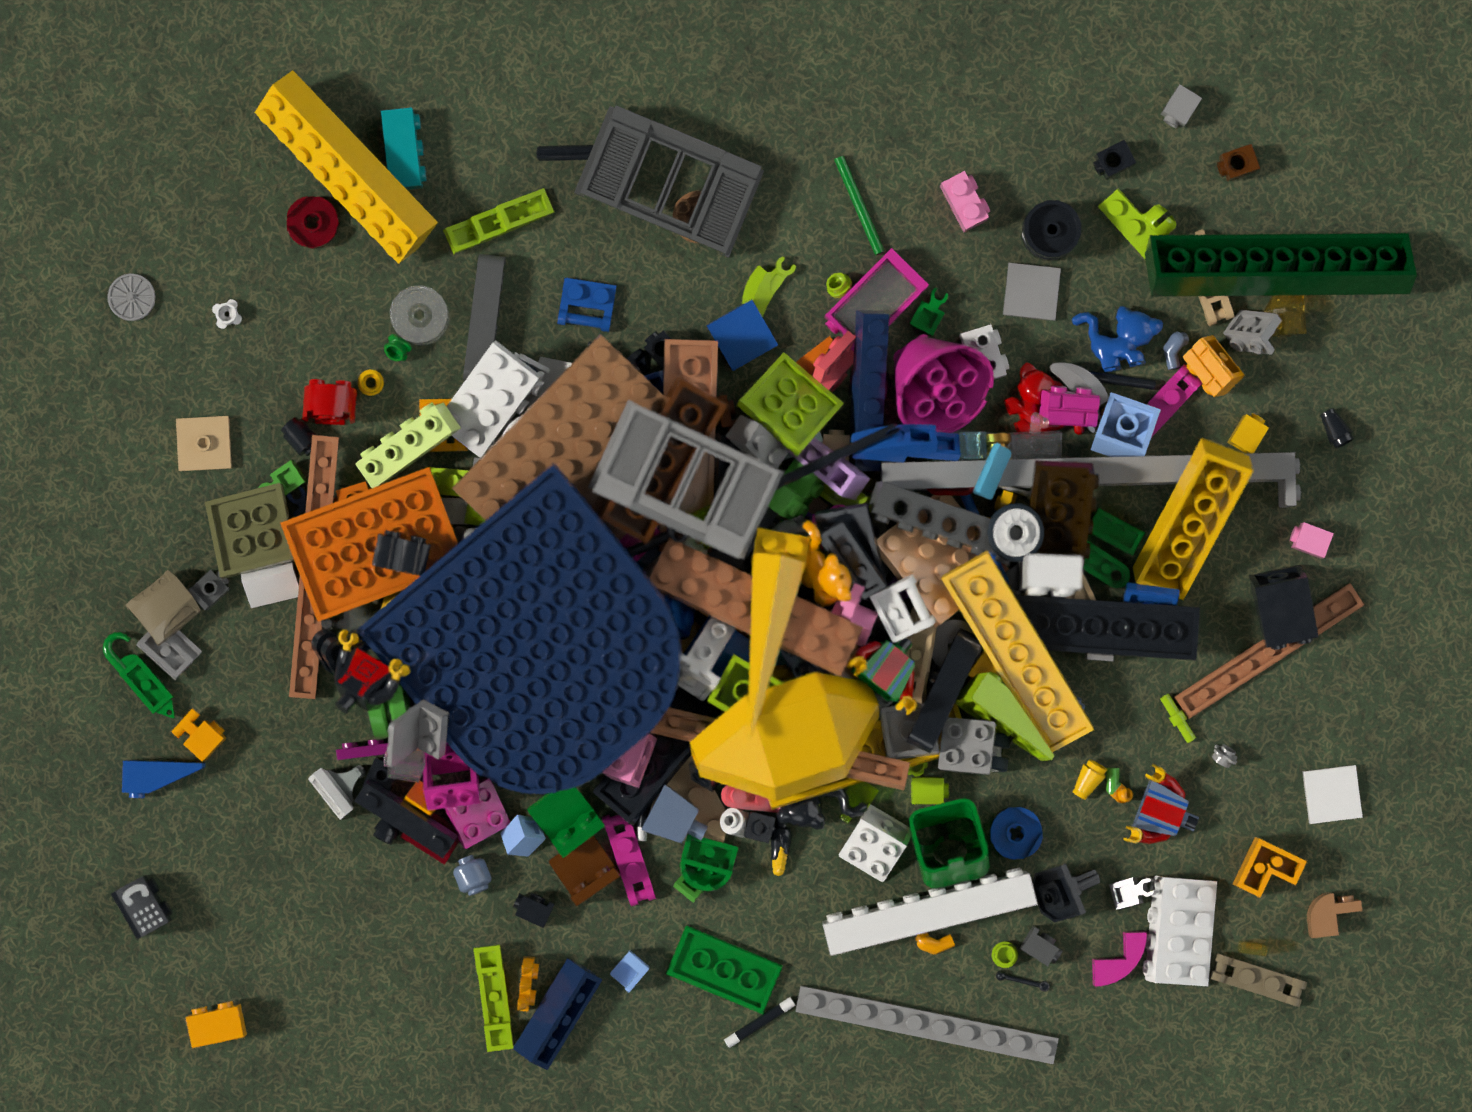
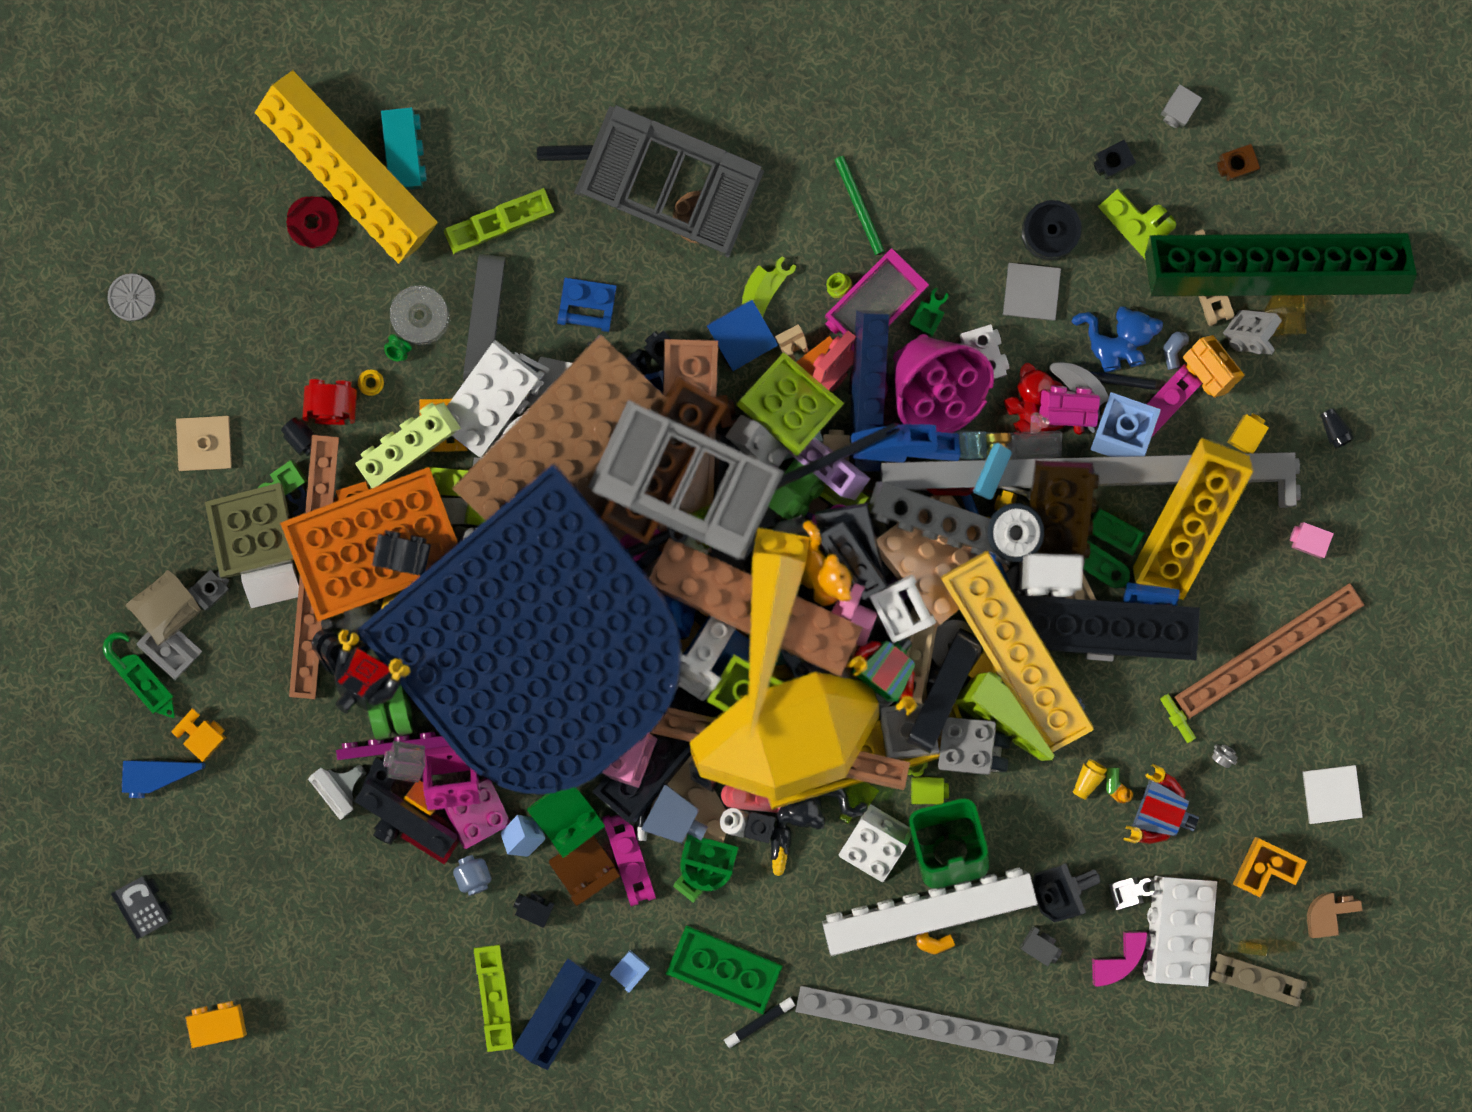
white plate [212,299,242,329] -> none
light grey bracket [387,700,448,767] -> none
light orange plate [517,956,539,1012] -> none
bright pink brick [940,171,990,232] -> none
blue plate [990,807,1043,859] -> none
lime plate [992,941,1018,968] -> none
black hinge [996,970,1050,992] -> none
black slope [1249,565,1319,650] -> none
none -> tan tile [775,324,809,360]

